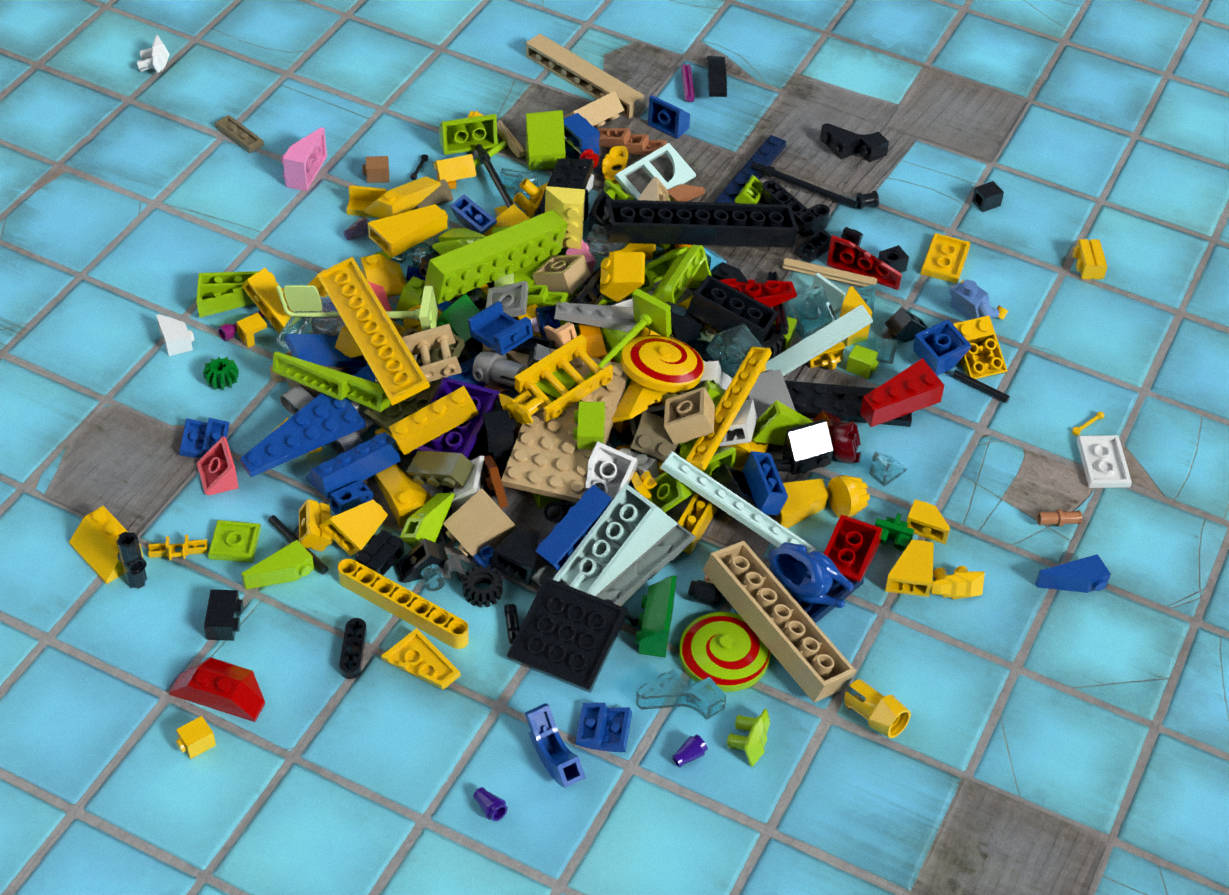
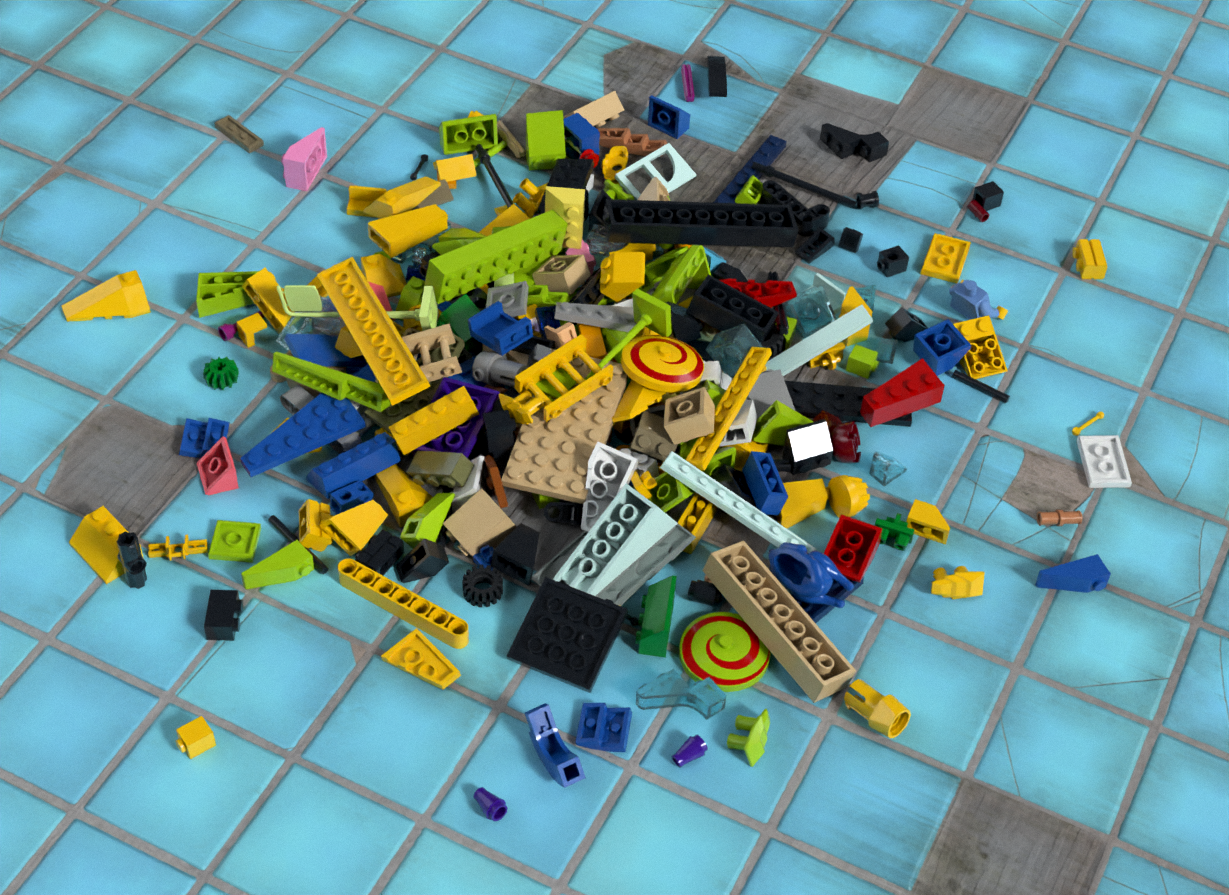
white connector [137,35,170,73] -> none
white slope [156,314,195,356] -> none
red wedge [169,657,265,722] -> none
black beam [339,618,367,679] -> none
clear purple cone [343,217,369,241] -> none
medium nougat brick [362,156,389,183] -> none
leg [421,555,465,591] -> none
blue slope [450,194,497,234] -> none
clear light blue slope [500,168,538,196] -> none
black axle [504,604,520,644] -> none
tan brick [526,34,644,119] -> none
blue brick [535,484,613,571] -> none
lime brick [573,401,605,449] -> none
nougat tile [667,184,705,202] -> none
tan axle [783,258,877,289] -> none
red wedge [826,235,902,290] -> none
yellow slope [885,540,934,597] -> none
none -> yellow wedge [61,270,151,322]
none -> dark red piece [967,200,990,222]

